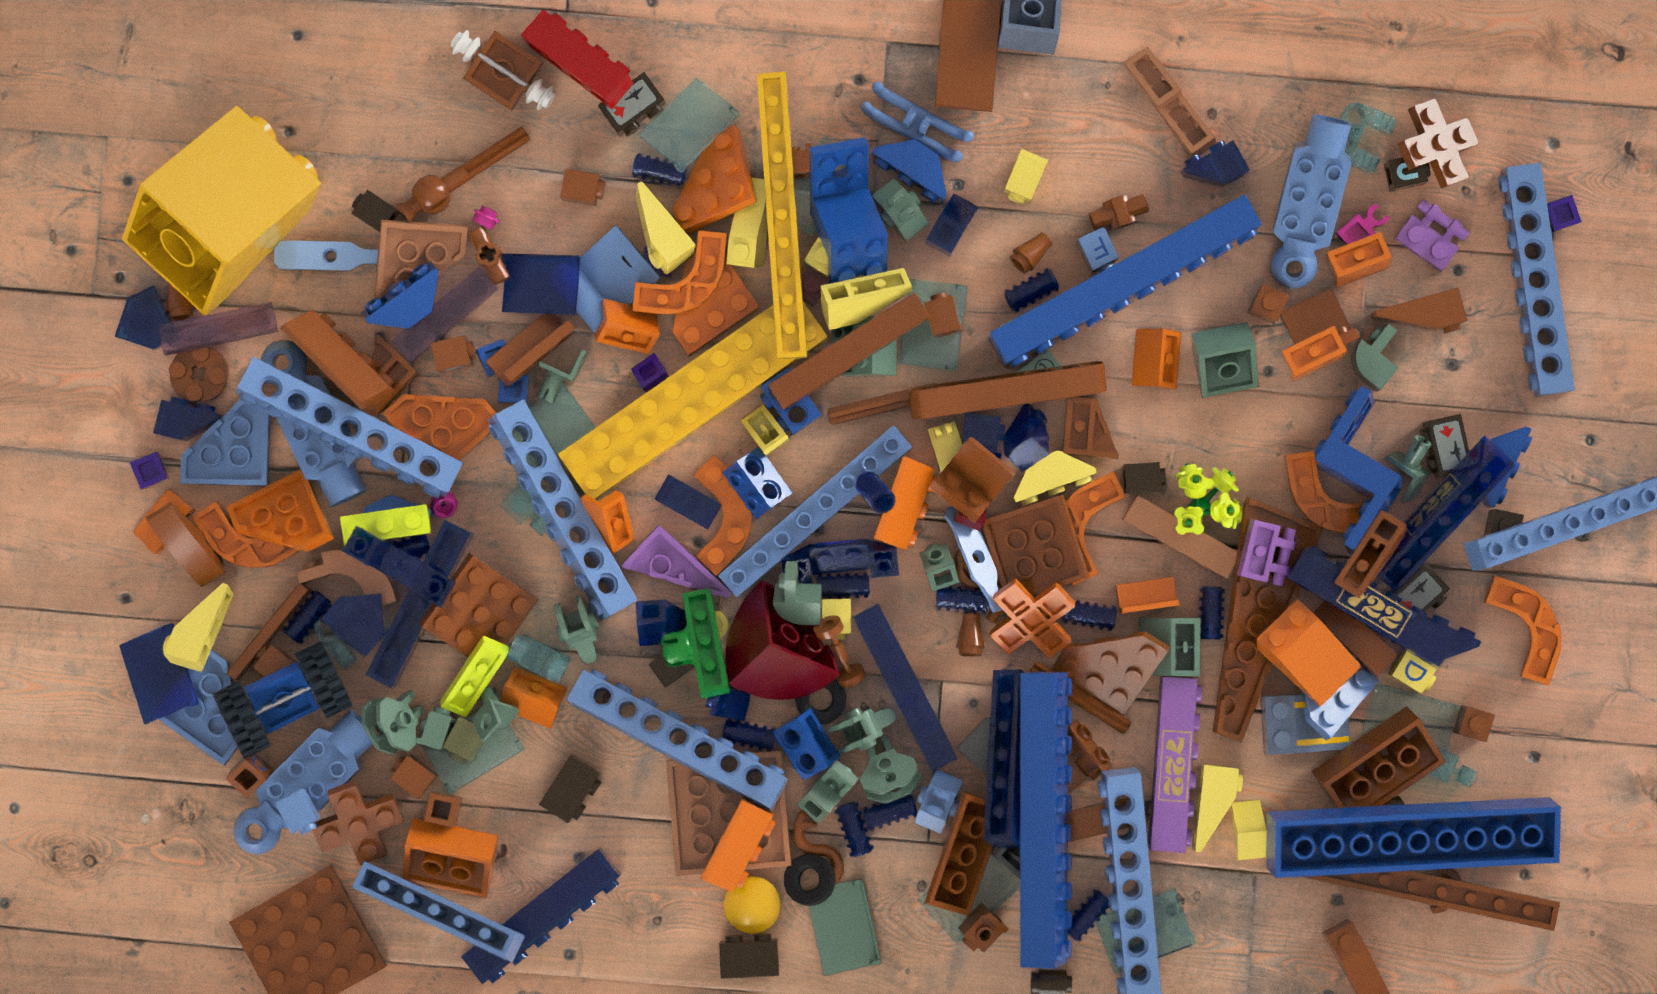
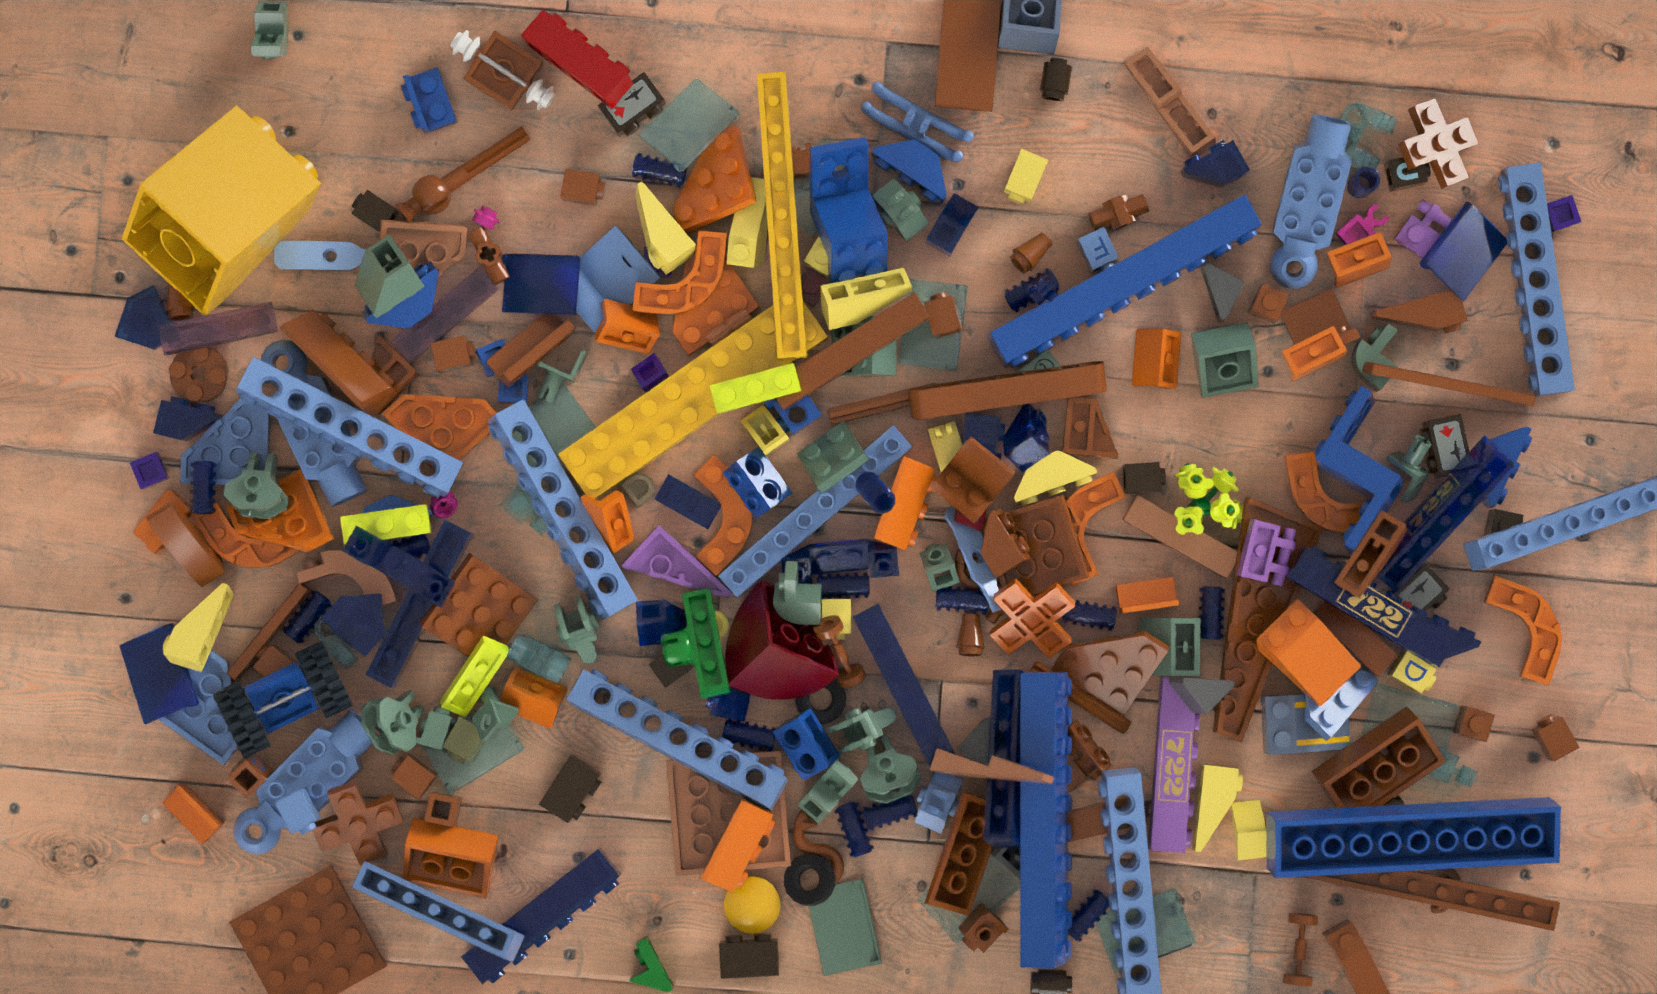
none -> orange panel [162,782,224,844]
none -> clear blue piece [190,461,216,514]
none -> sand green hinge [223,452,289,519]
none -> sand green brick [251,1,289,60]
none -> sand green slope [355,234,425,318]
none -> blue bracket [401,67,458,134]
none -> dark tan tile [620,474,655,508]
none -> green slope [629,936,674,993]
none -> nougat piece [706,308,752,346]
none -> neon yellow plate [710,363,802,414]
none -> sand green plate [797,421,869,493]
none -> nougat slope [929,748,1054,784]
none -> dark orange slope [981,509,1031,578]
none -> clear blue plate [1026,274,1059,306]
none -> dark brown brick [1040,58,1072,101]
none -> dark grey slope [1169,676,1234,714]
none -> dark grey slope [1200,264,1245,322]
none -> dark orange wheel [1283,913,1318,986]
none -> clear blue piece [1347,167,1380,199]
none -> dark orange tile [1362,361,1536,406]
none -> clear blue piece [1419,202,1507,301]
none -> dark orange brick [1532,714,1580,762]

